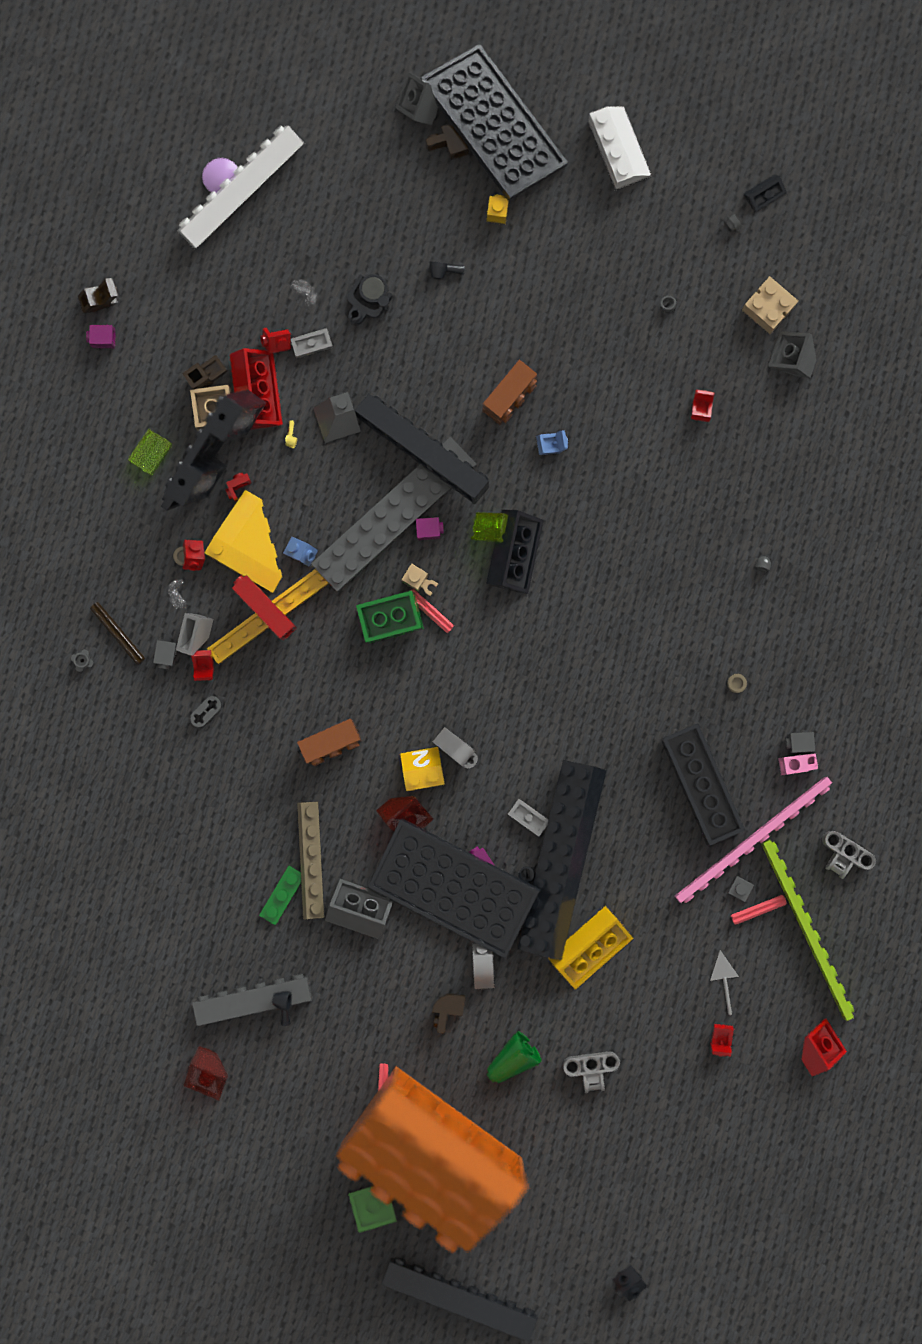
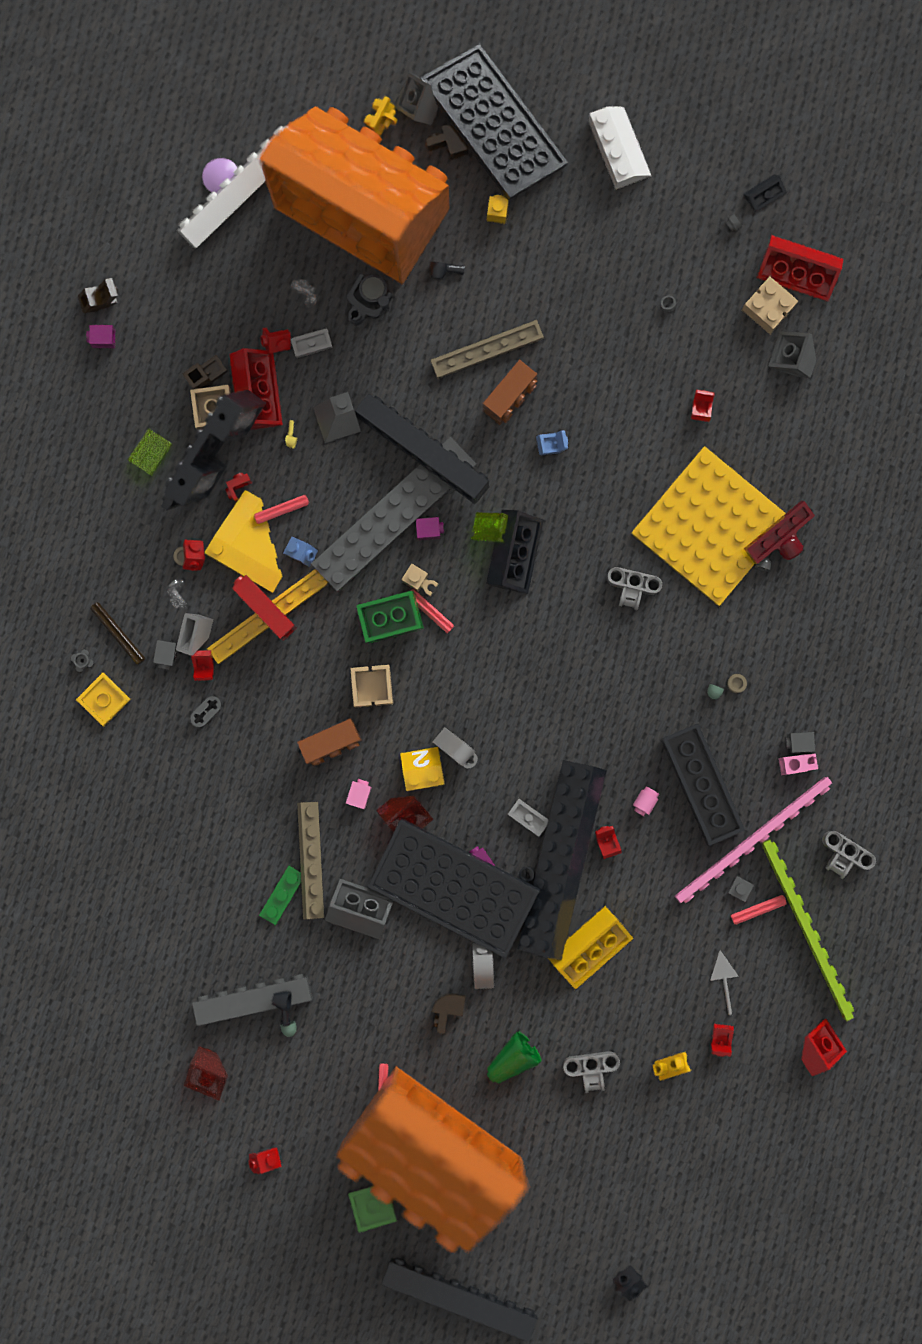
none -> yellow plate [76,673,131,727]
none -> red bracket [248,1147,282,1174]
none -> coral axle [254,495,309,524]
none -> orange slope [259,106,449,285]
none -> sand green hinge [280,1021,297,1037]
none -> bright pink brick [346,779,372,809]
none -> tan piece [351,665,393,708]
none -> yellow hips [364,96,397,136]
none -> dark tan plate [431,320,544,379]
none -> red bracket [595,826,622,859]
none -> light grey piece [607,567,662,610]
none -> yellow plate [631,446,786,606]
none -> bright pink brick [633,786,659,816]
none -> yellow hips [653,1052,691,1080]
none -> sand green hinge [707,684,724,699]
none -> dark red plate [744,501,815,564]
none -> red slope [757,235,844,302]

